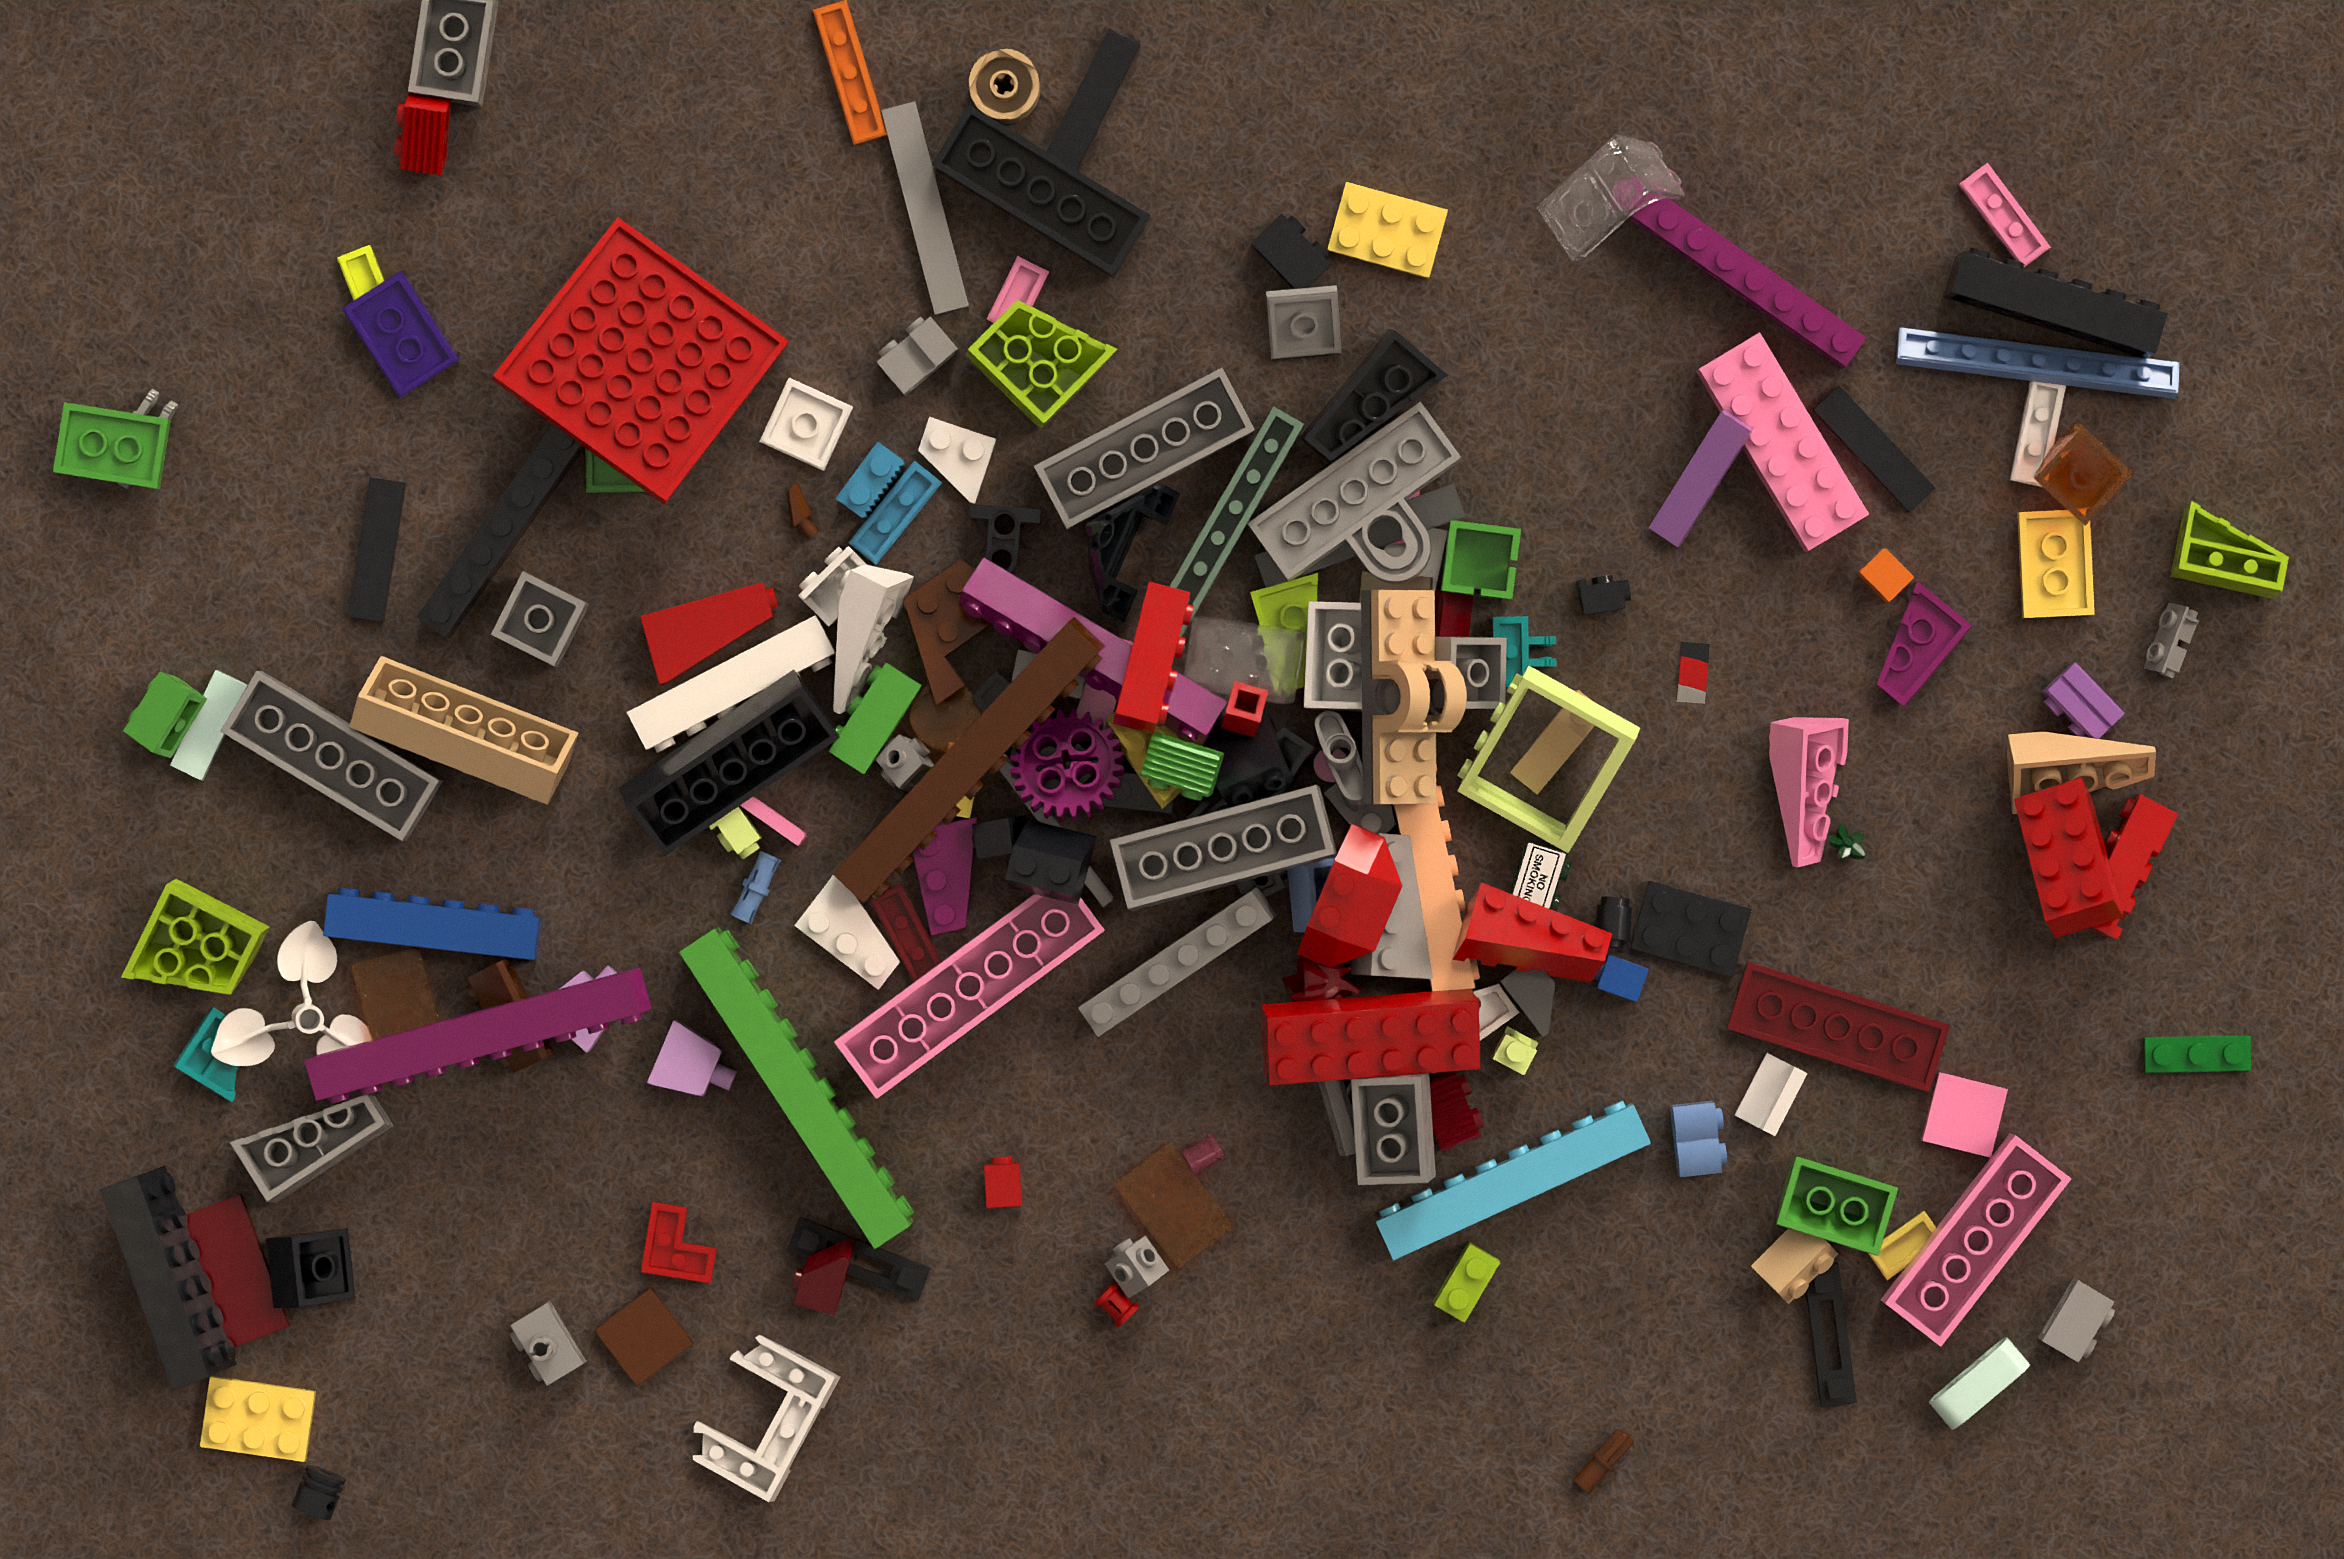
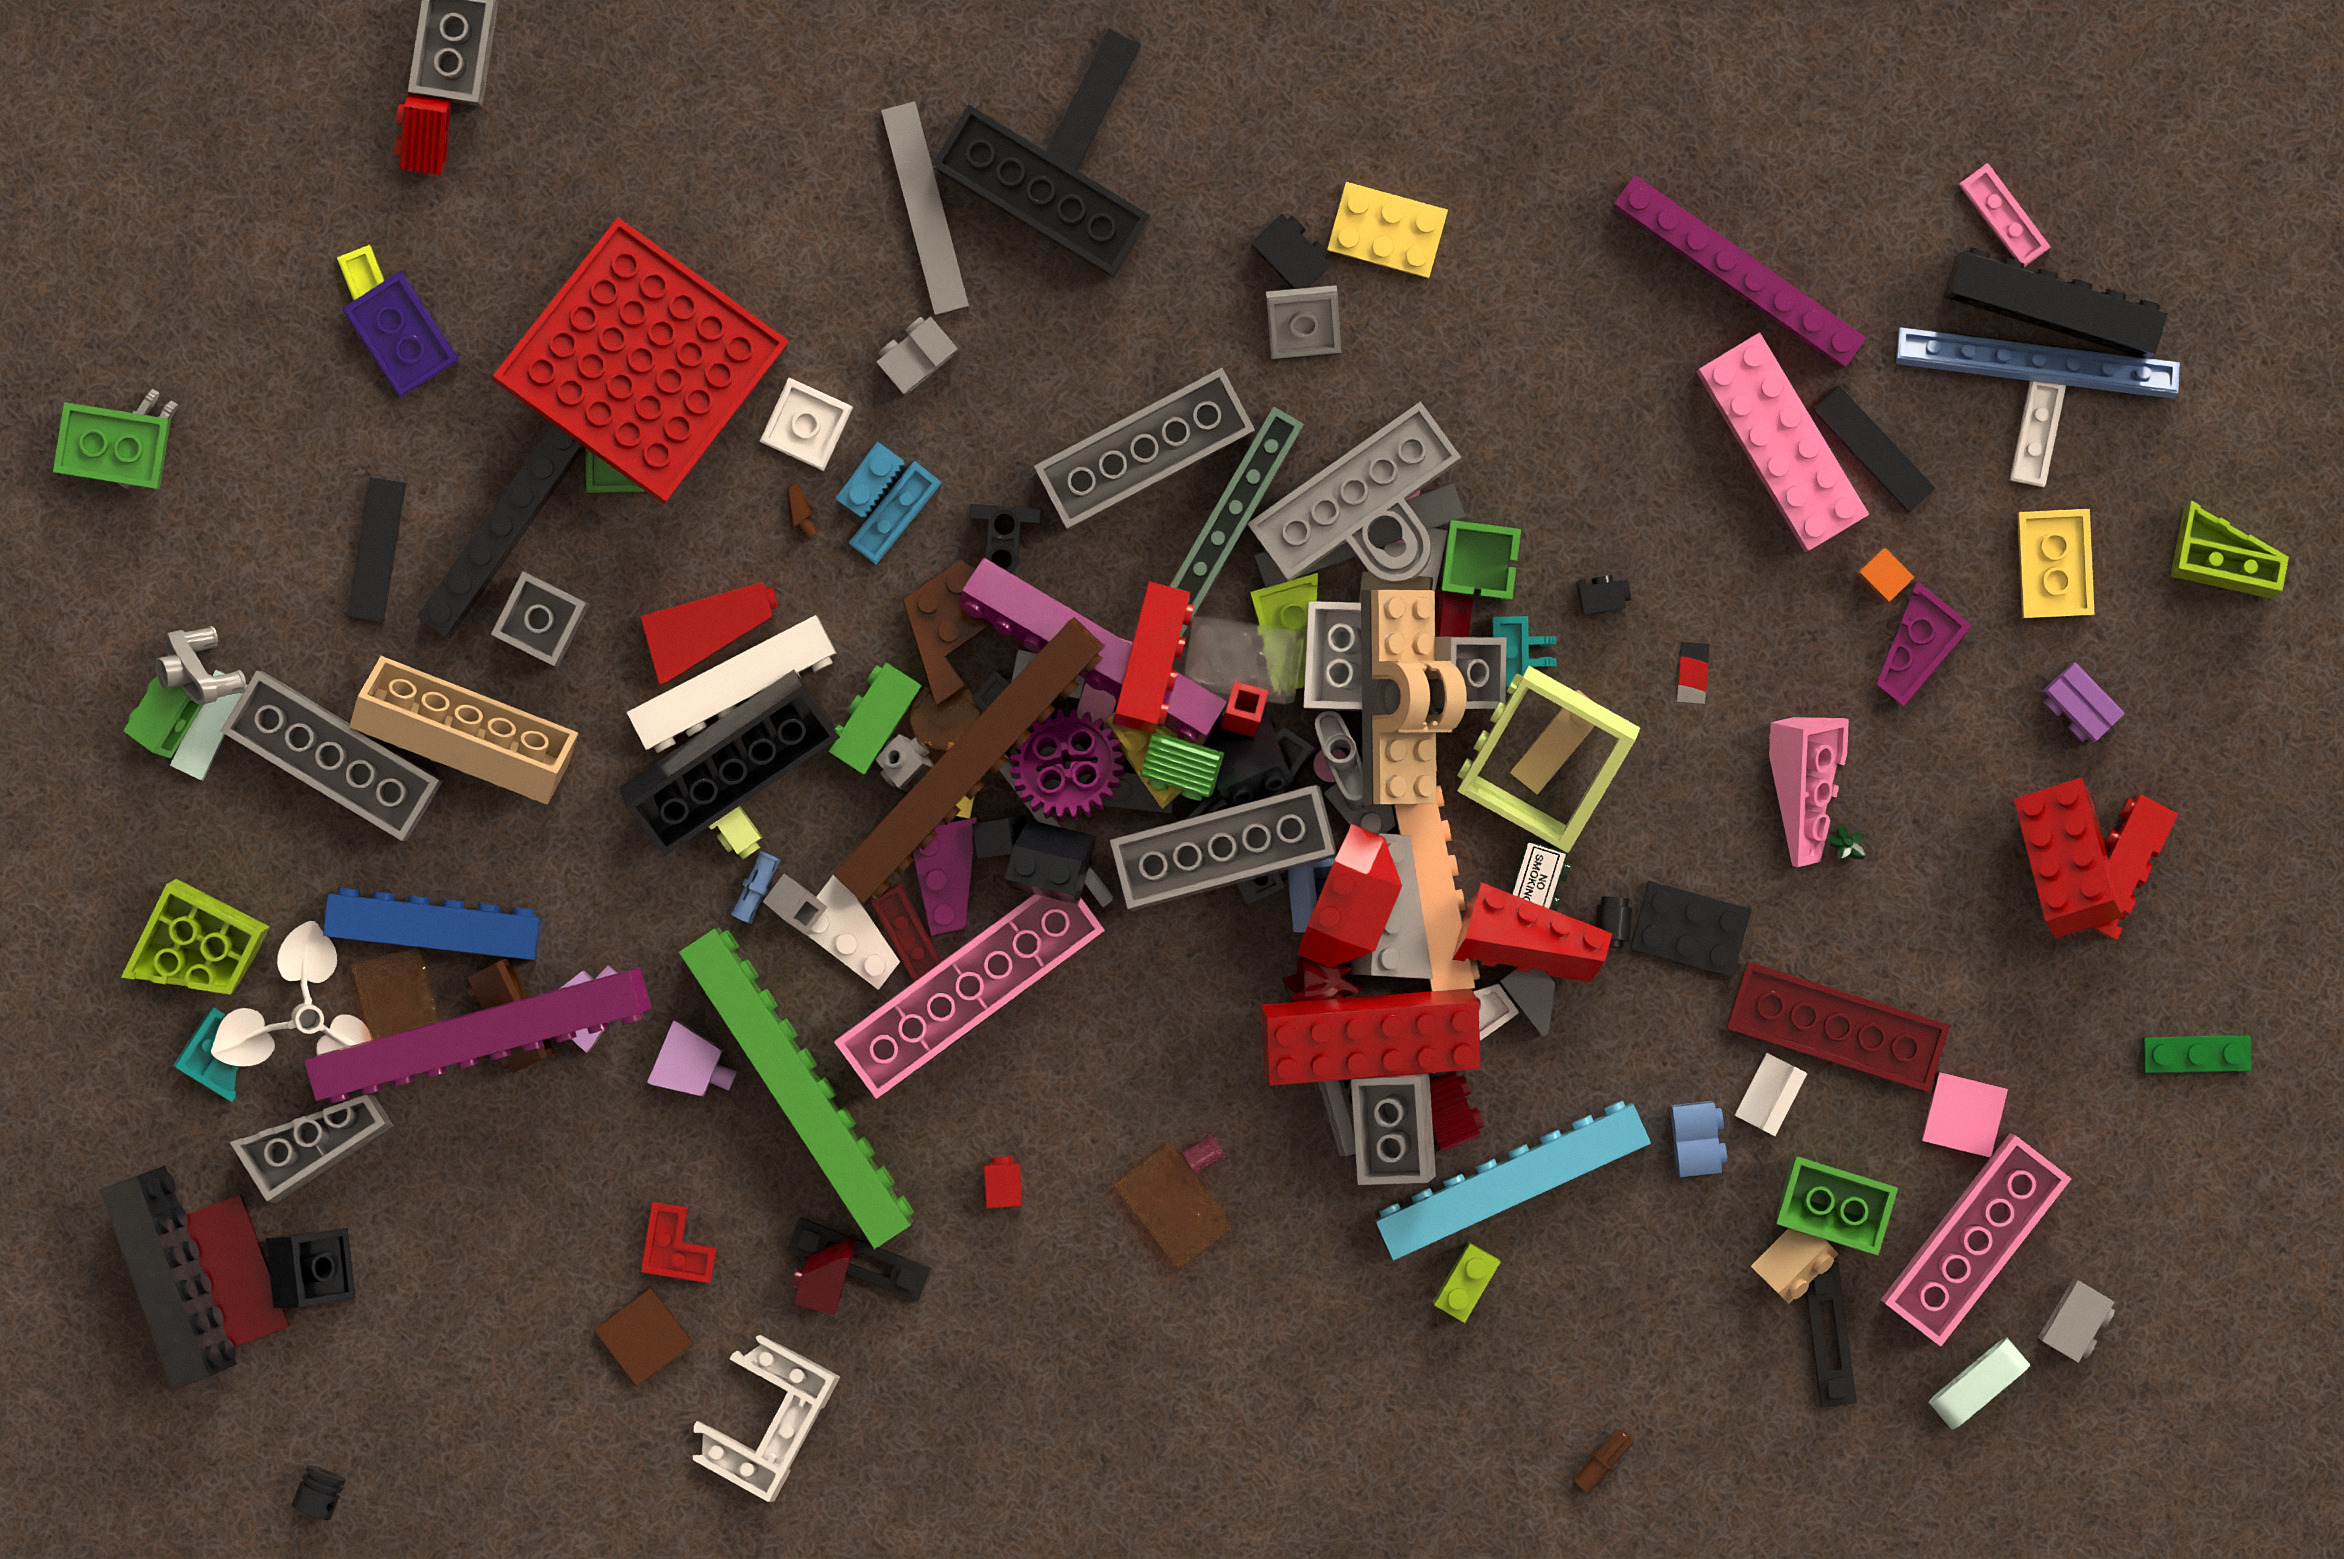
light yellow plate [200,1376,316,1462] -> none
light grey brick [510,1301,586,1386] -> none
bright pink tile [740,796,807,846] -> none
white bracket [798,546,867,627] -> none
orange tile [813,0,888,146] -> none
white wedge [833,564,914,714] -> none
white wing [918,417,996,504] -> none
lime wedge [965,300,1118,430] -> none
tan brick [969,49,1040,124] -> none
bright pink tile [987,256,1049,323] -> none
light grey brick [1078,886,1277,1037] -> none
black wedge [1086,483,1181,623] -> none
red bush [1093,1281,1140,1328] -> none
light grey brick [1104,1235,1169,1298] -> none
black wedge [1299,329,1448,461] -> none
yellowish green brick [1491,1026,1538,1075] -> none
clear bracket [1536,134,1685,263] -> none
blue brick [1594,954,1649,1002] -> none
medium lavender tile [1649,410,1753,547] -> none
light yellow tile [1868,1211,1936,1280] -> none
tan wedge [2007,732,2156,814] -> none
clear orange slope [2033,422,2134,526] -> none
light grey hinge [2144,603,2199,679] -> none
none -> light grey connector [156,626,246,705]
none -> light grey brick [763,874,827,935]

